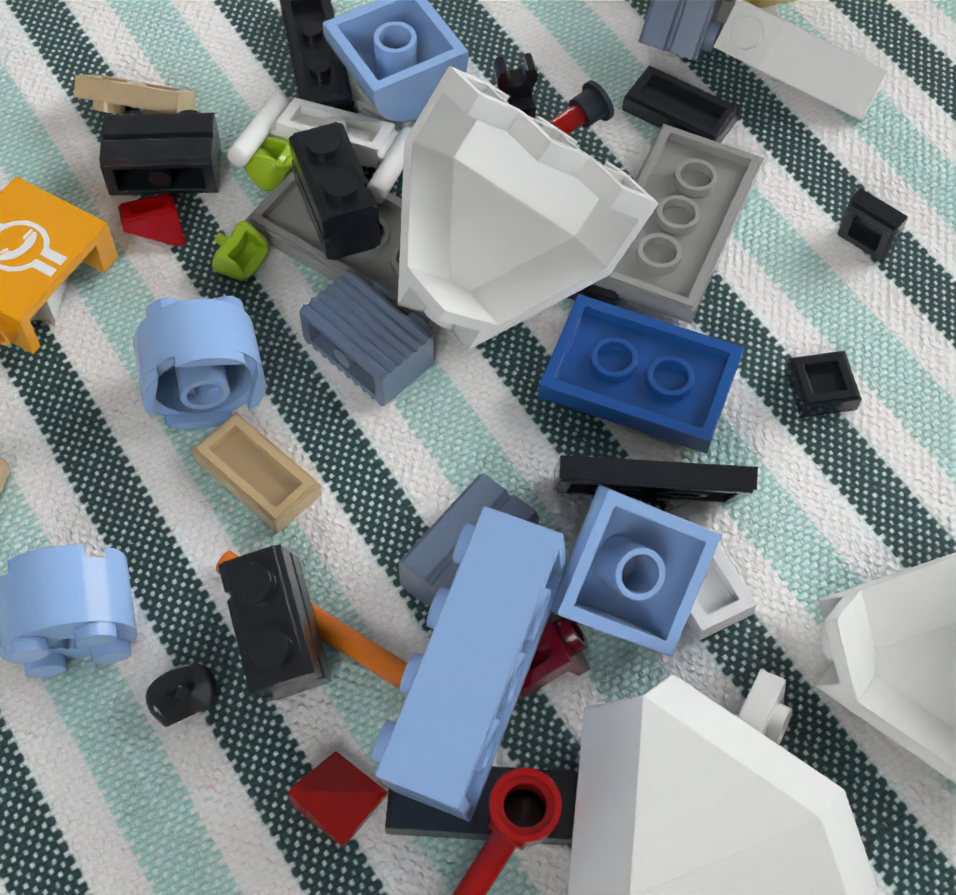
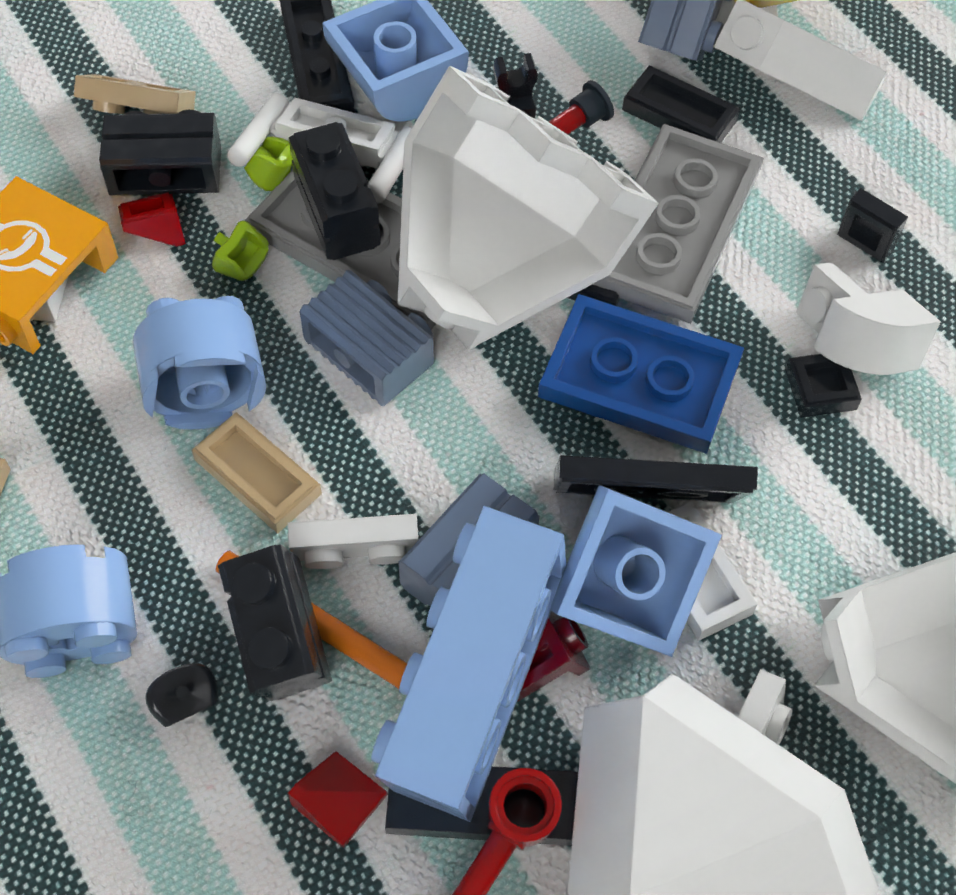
none -> white plate [288,514,418,569]
none -> white brick [796,262,941,375]

